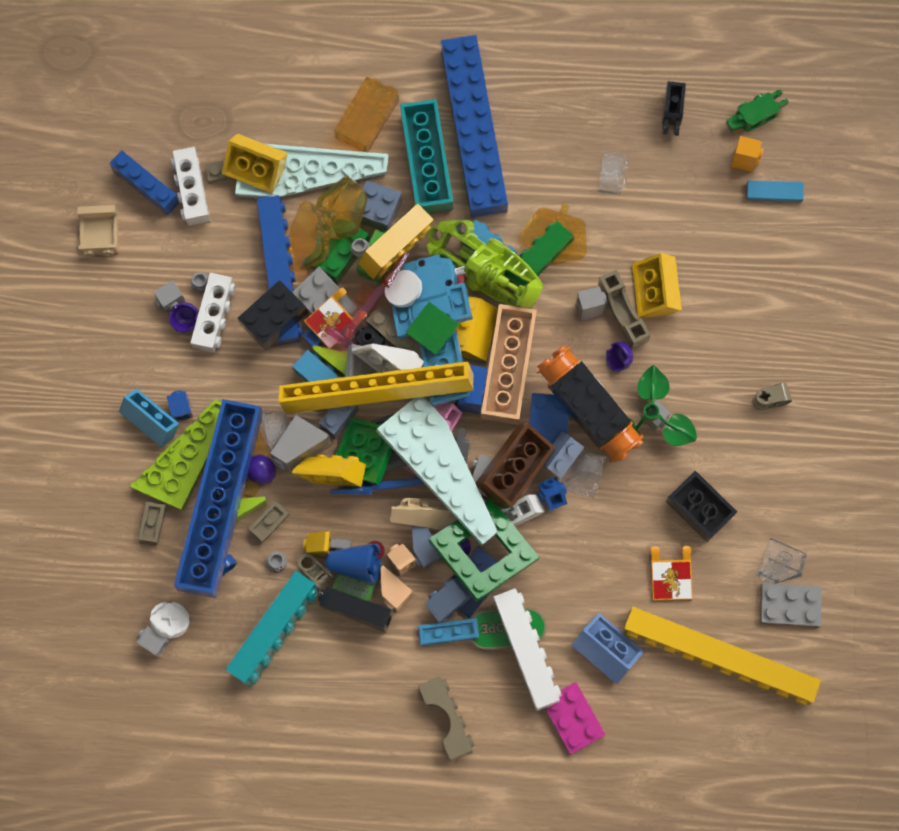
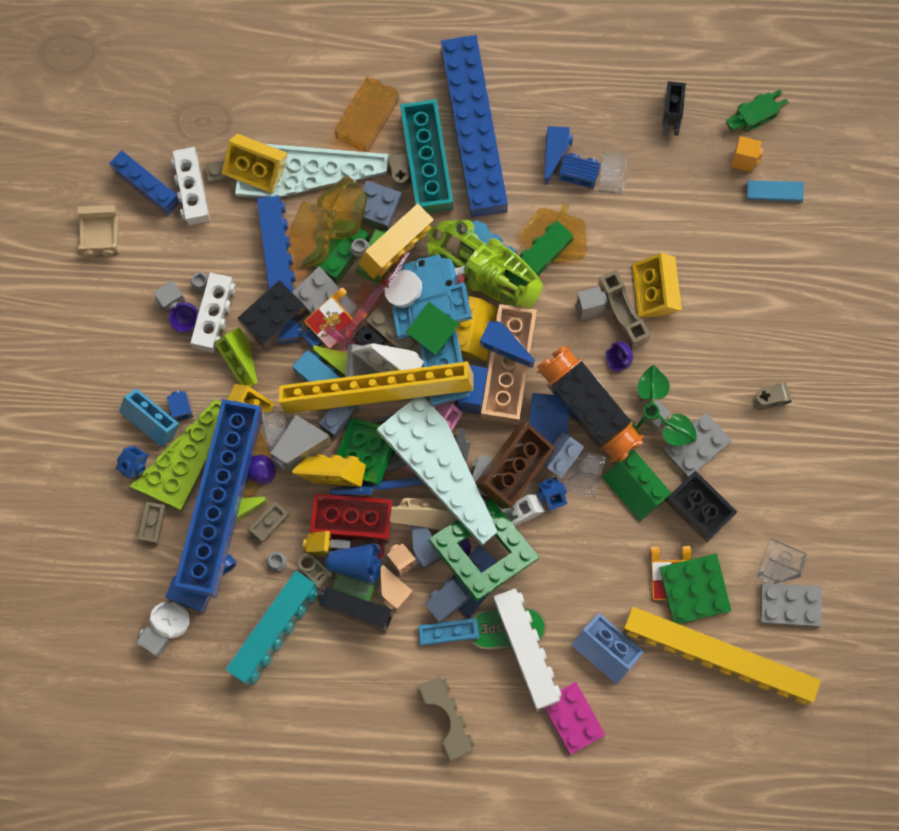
none -> blue brick [116,445,149,478]
none -> blue brick [165,575,211,613]
none -> lime slope [214,327,258,387]
none -> yellow slope [227,384,275,420]
none -> red brick [310,493,393,542]
none -> dark tan piece [388,152,410,190]
none -> blue slope [480,321,535,369]
none -> blue slope [544,126,573,185]
none -> blue brick [559,153,601,189]
none -> green slope [602,449,672,522]
none -> green plate [659,553,732,624]
none -> light grey plate [663,413,732,478]

